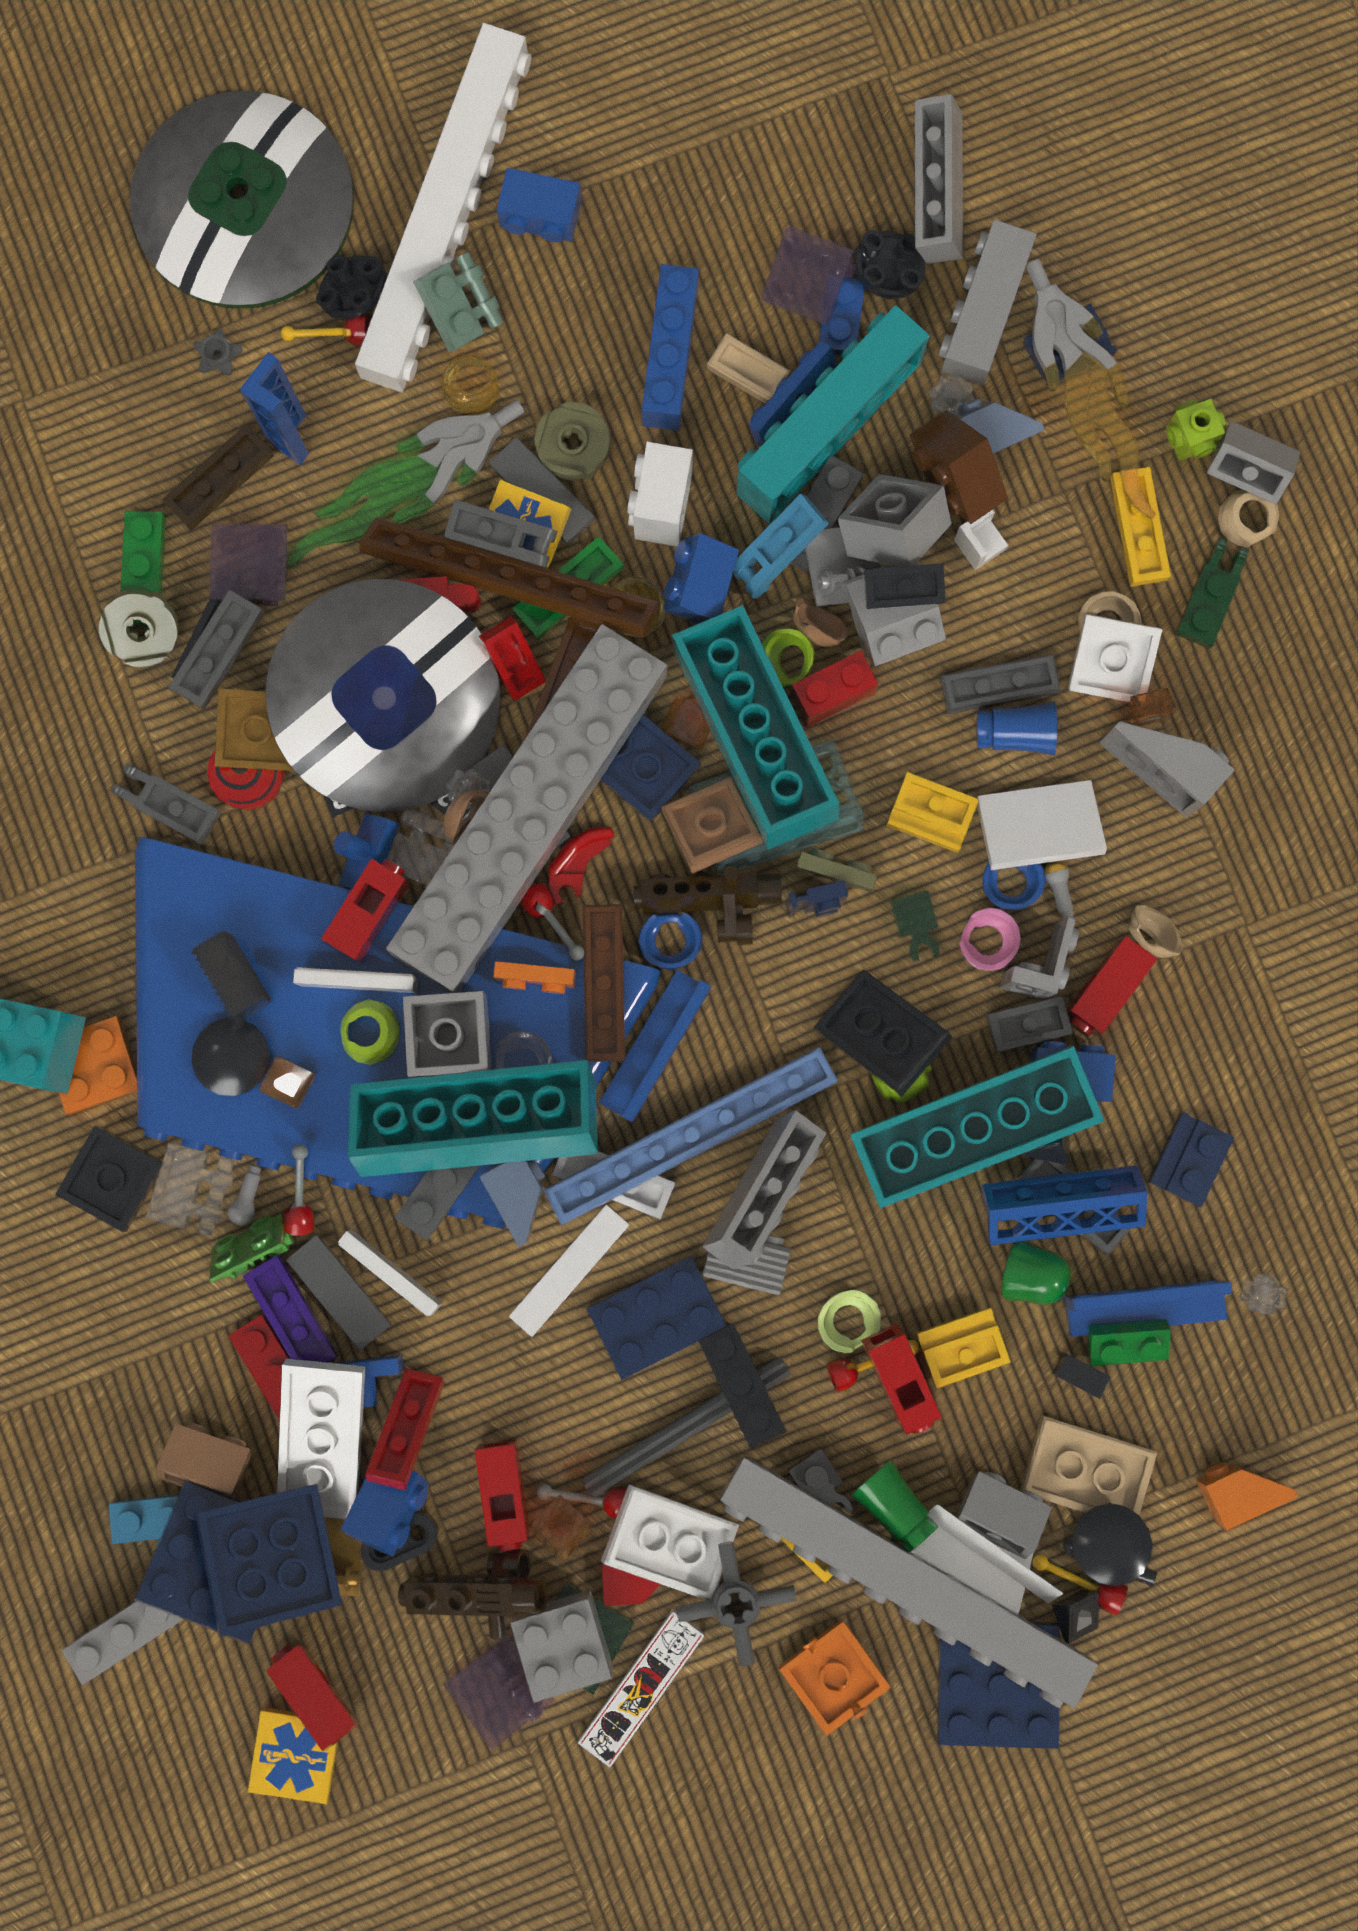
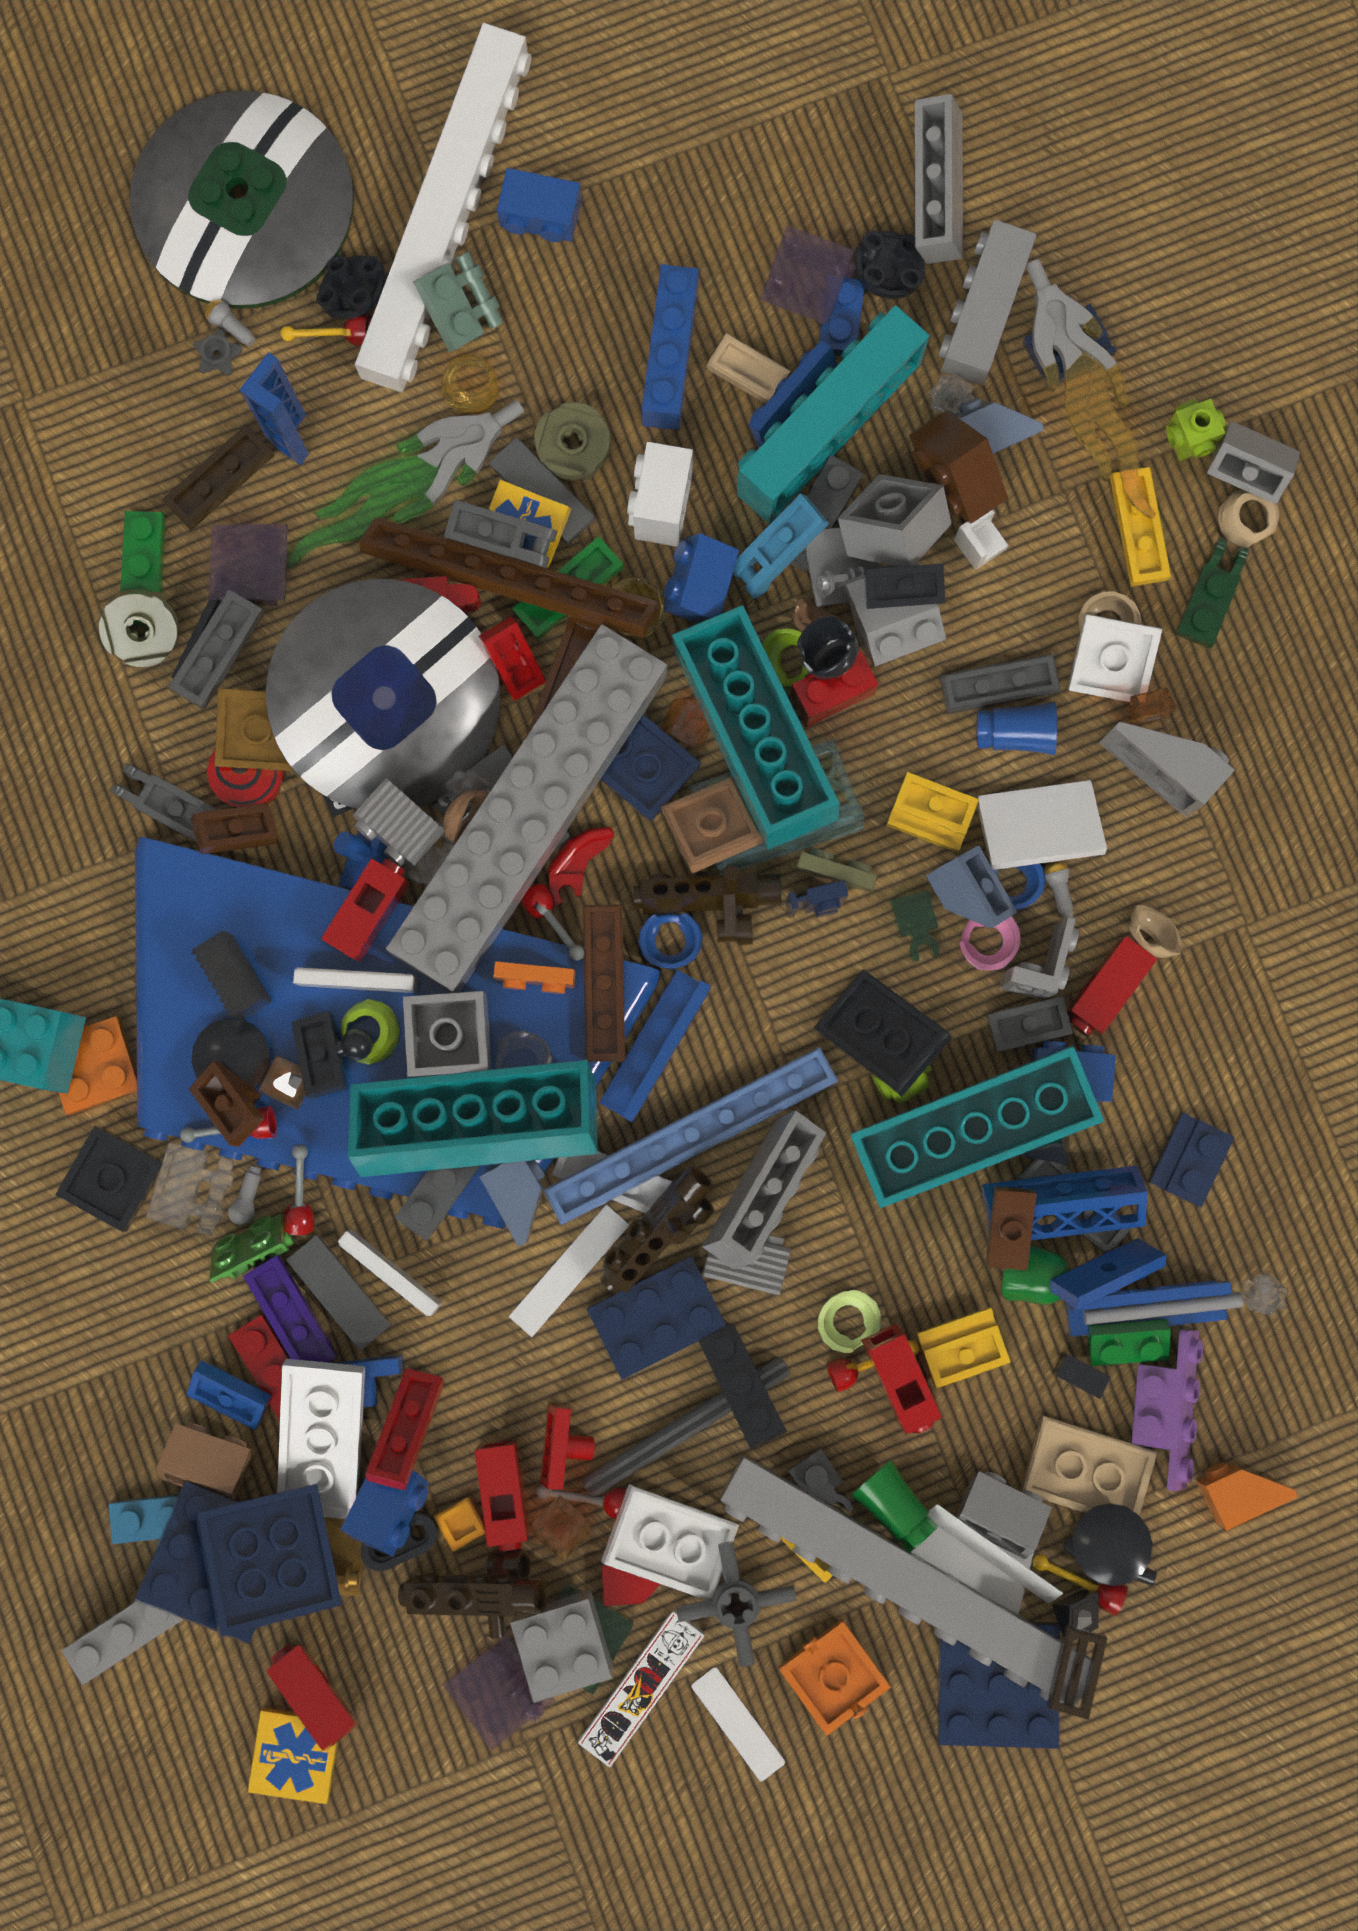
none -> red hinge [180,1106,277,1143]
none -> blue plate [186,1360,272,1430]
none -> reddish brown slope [188,1061,264,1147]
none -> reddish brown plate [191,804,278,855]
none -> light grey piece [205,300,256,347]
none -> black plate [291,1011,373,1099]
none -> light grey brick [352,778,445,867]
none -> light orange tile [434,1495,486,1552]
none -> red tile [540,1403,595,1490]
none -> dark brown piece [601,1166,715,1293]
none -> white sticker [692,1667,785,1781]
none -> black hair [797,615,859,680]
none -> sand blue slope [926,845,1018,928]
none -> reddish brown plate [985,1186,1037,1270]
none -> dark brown tile [1046,1624,1108,1720]
none -> blue tile [1050,1238,1166,1309]
none -> light grey bar [1083,1292,1243,1325]
none -> medium lavender bracket [1132,1329,1203,1491]

